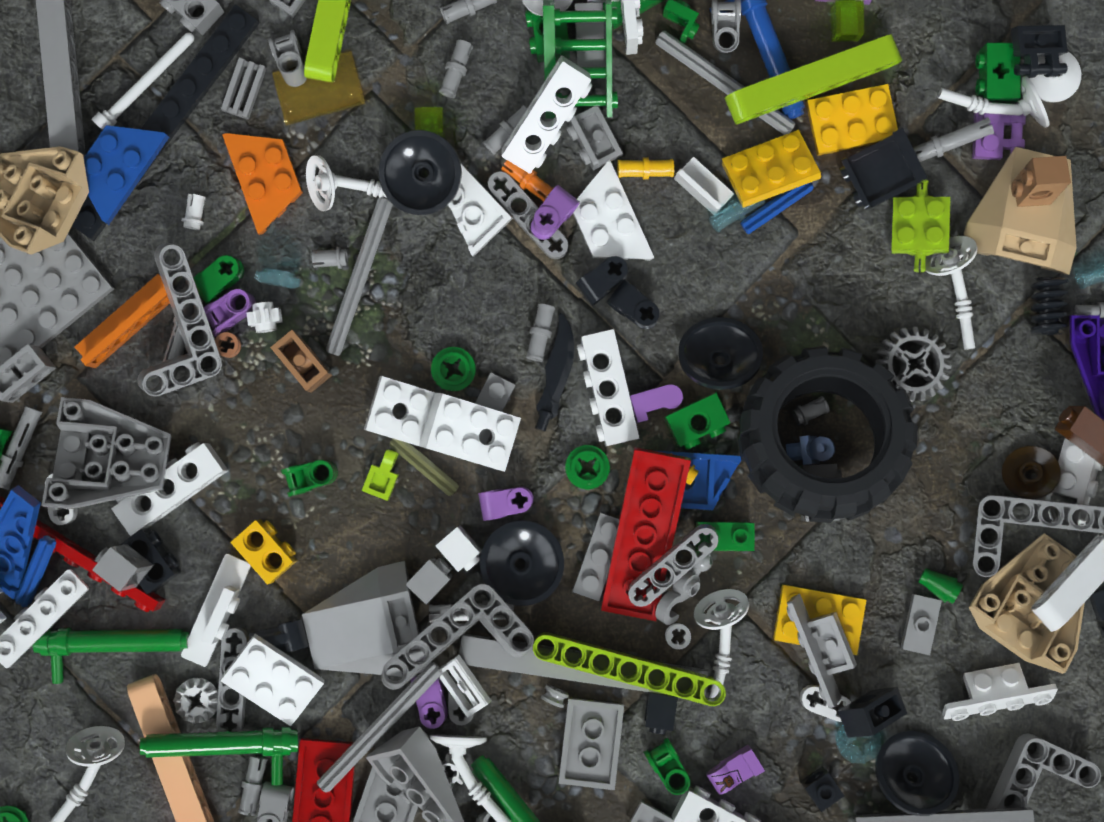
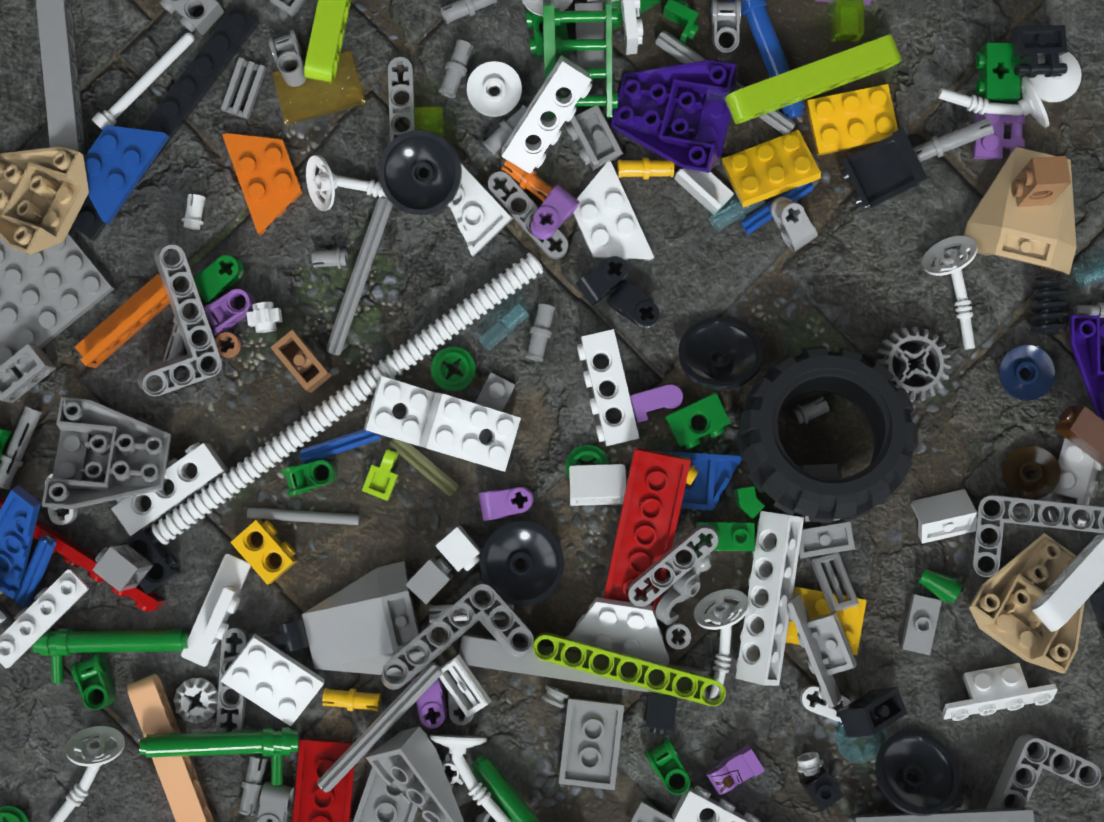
clear light blue gear [255,268,300,289] -> none
black sword [535,313,574,432] -> none
light grey plate [572,513,619,601] -> none
medium blue hips [786,436,835,465] -> none
lime plate [892,180,950,272] -> none
none -> green piece [71,653,116,710]
none -> white piece [151,253,543,545]
none -> light grey bar [247,507,360,525]
none -> blue axle [300,429,381,464]
none -> yellow pin [322,688,381,712]
none -> light grey beam [388,57,416,143]
none -> white dish [467,61,522,117]
none -> clear light blue axle [479,303,530,351]
none -> white wing [566,597,669,665]
none -> white panel [569,464,626,506]
none -> dark purple wedge [610,60,737,173]
none -> green piece [733,486,765,519]
none -> white brick [735,511,804,686]
none -> light grey piece [770,197,818,252]
none -> white plate [796,752,824,776]
none -> light grey plate [798,521,855,559]
none -> light grey tile [811,552,859,613]
none -> white panel [912,489,977,543]
none -> dark blue dish [999,345,1055,401]

